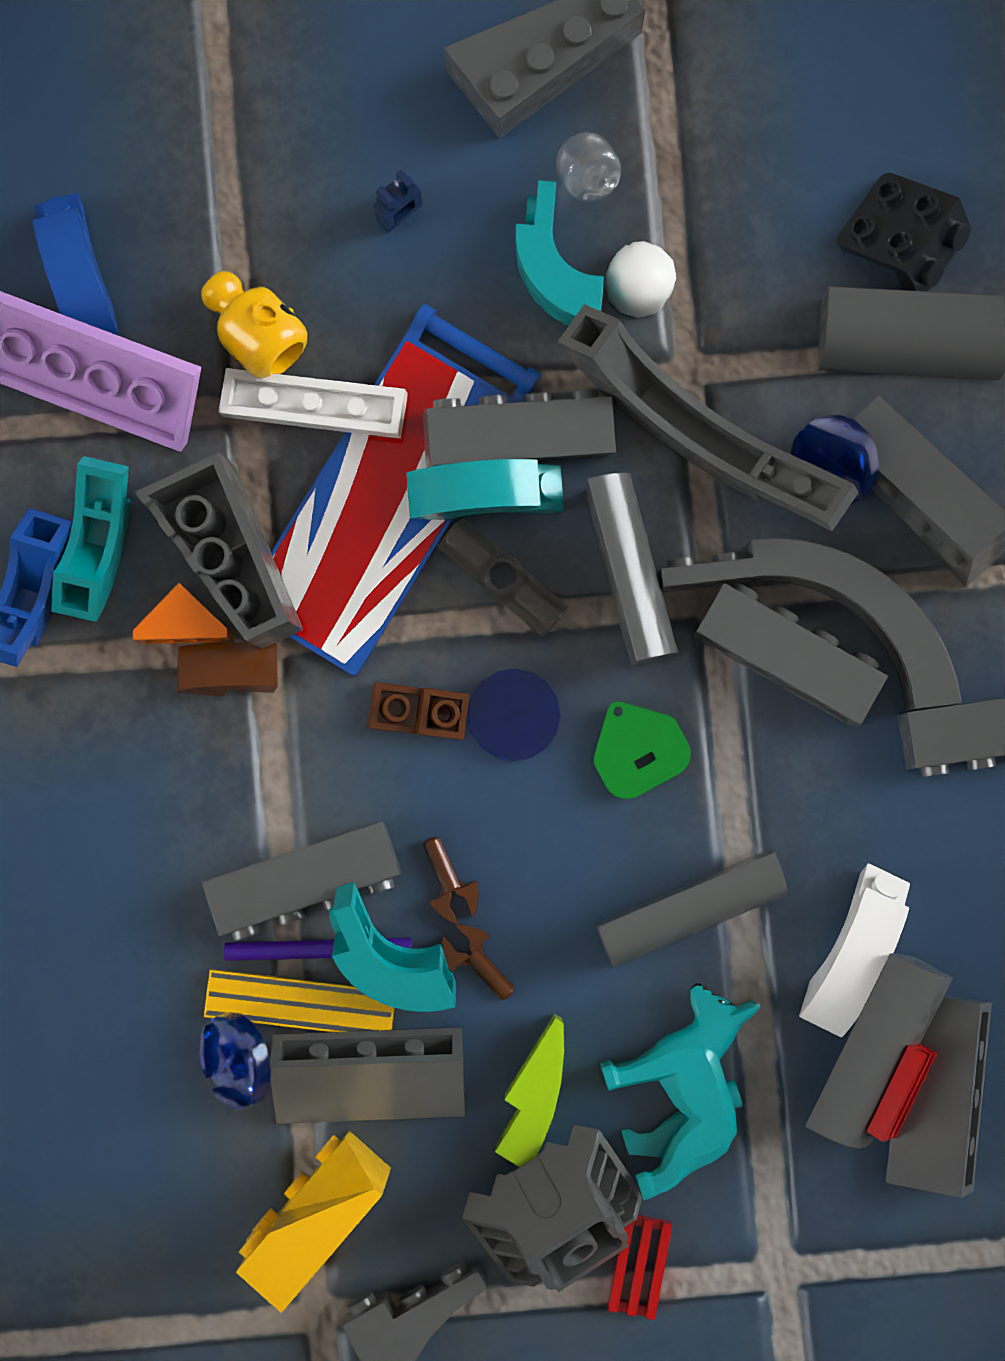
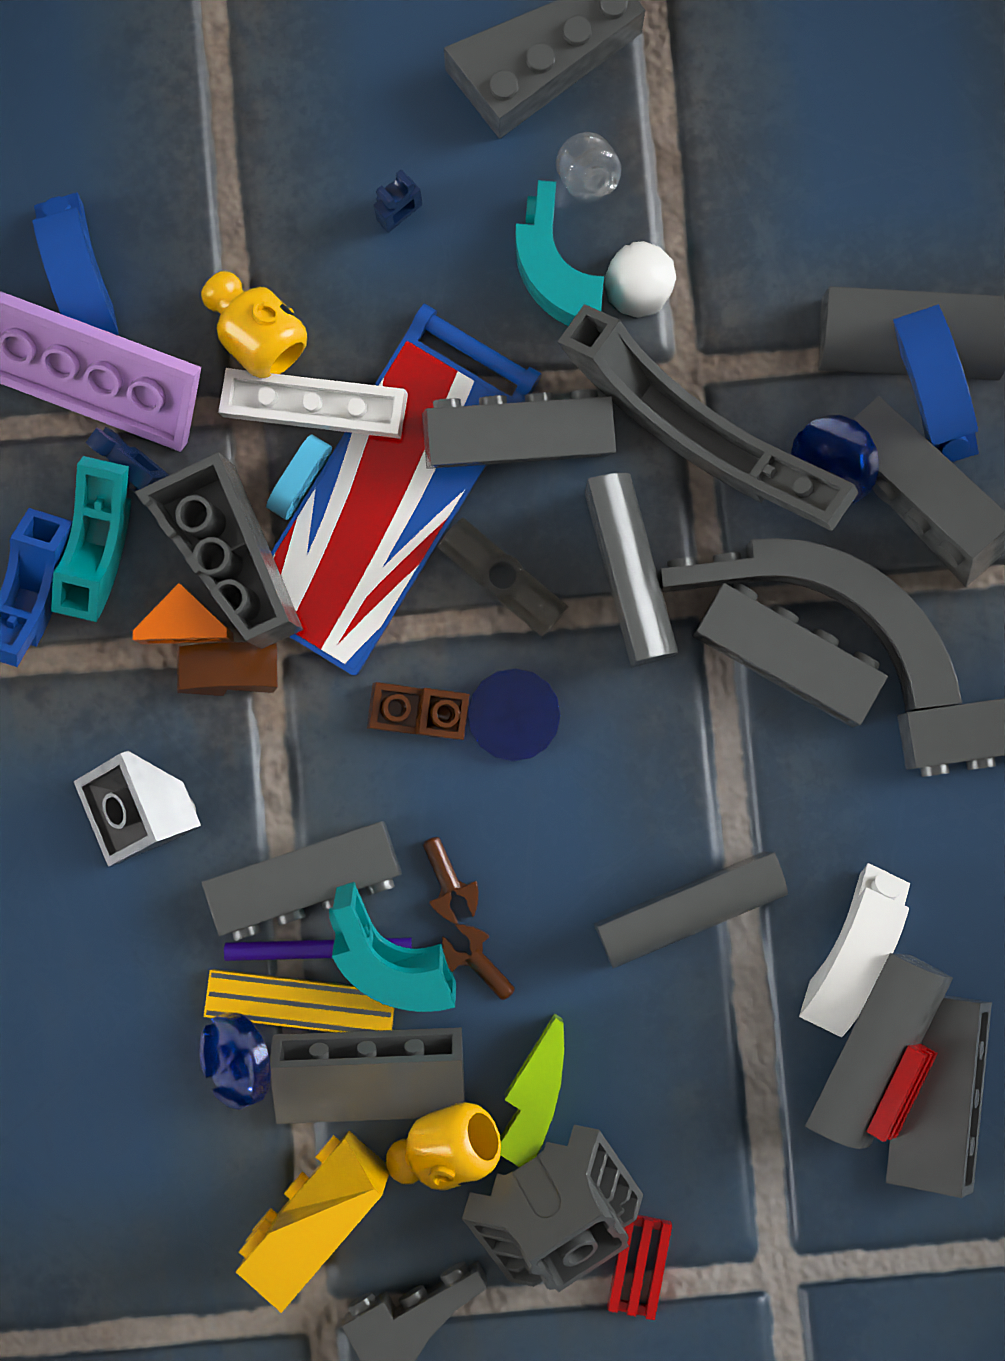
teal arch [406,459,564,520] -> none
green piece [593,701,691,799] -> none
teal animal [599,983,760,1201] -> none
black bracket [837,173,972,292] -> none
none -> flat silver slope [73,751,201,867]
none -> dark blue plate [86,427,169,491]
none -> medium azure beam [266,434,332,520]
none -> yellow piece [386,1102,501,1190]
none -> blue arch [893,304,979,462]

